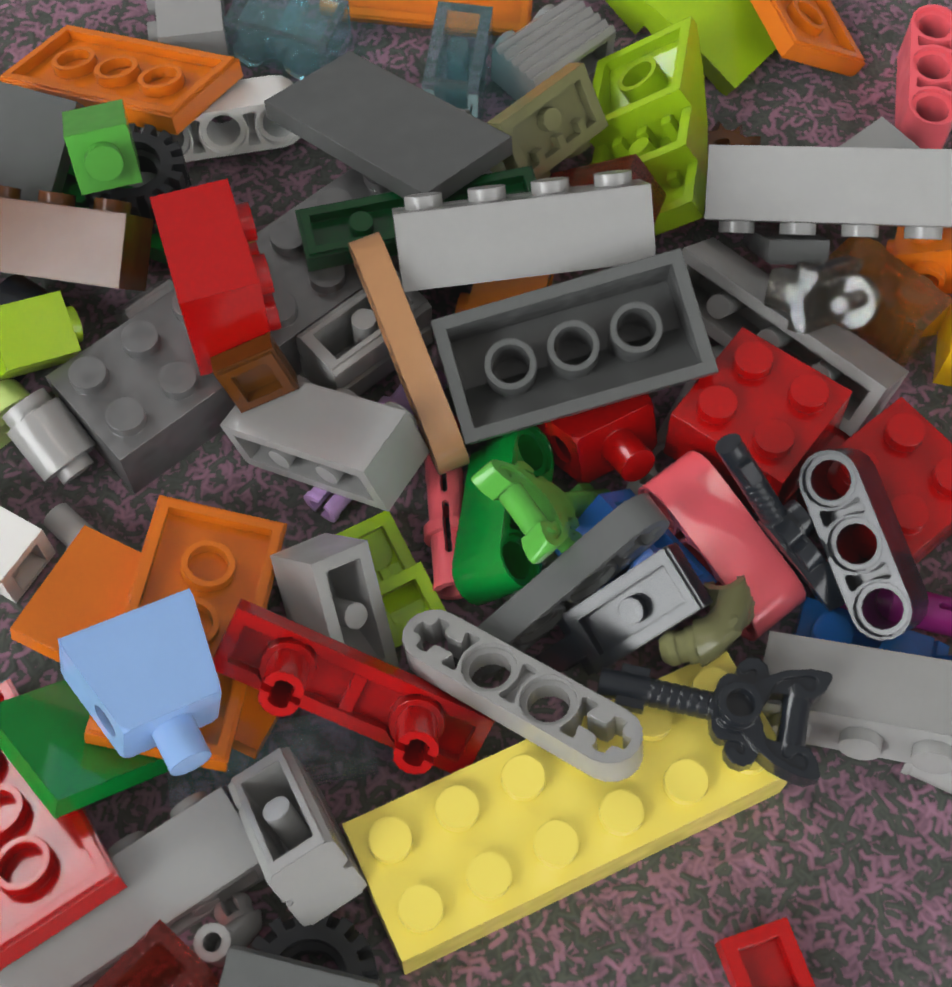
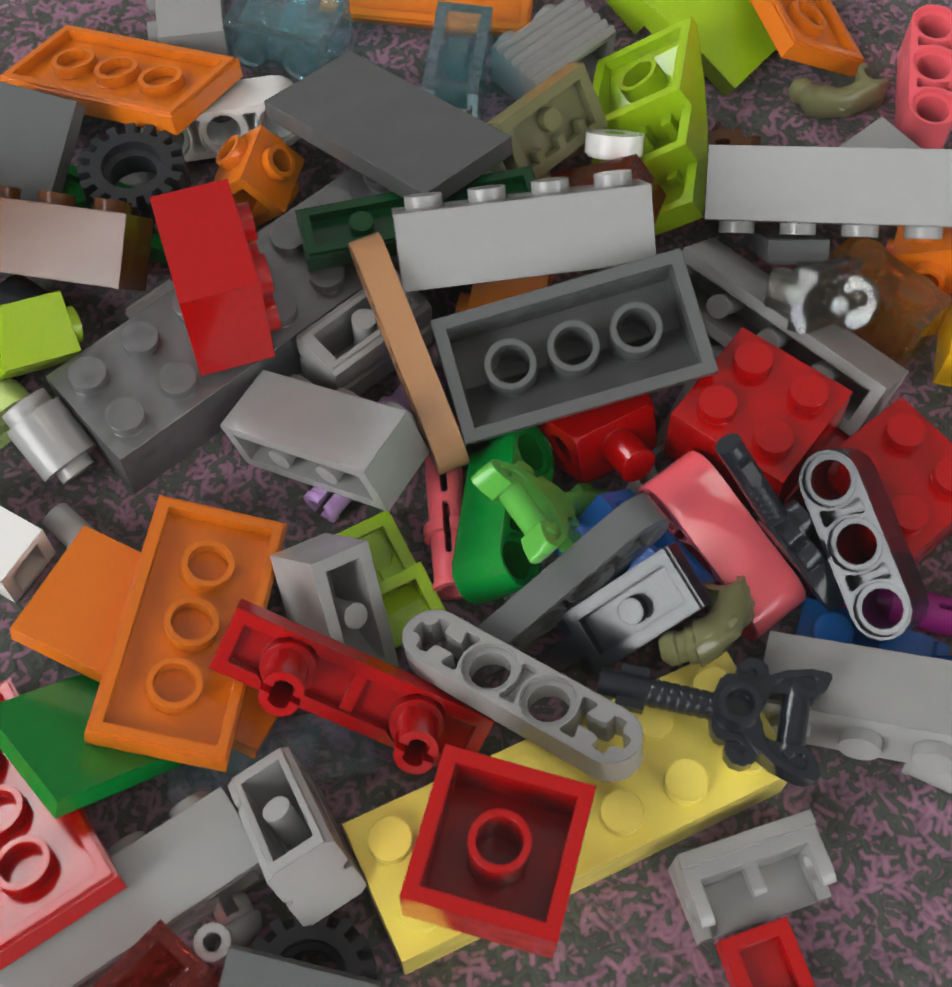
light blue torso [58,588,222,776] -> none
bright green brick [62,99,143,195] -> none
reddish brown tile [210,332,299,413] -> none
none -> orange brick [213,125,305,227]
none -> red brick [399,744,597,959]
none -> white tile [584,129,645,161]
none -> light grey hinge [668,809,837,945]
none -> olive piece [788,63,891,119]

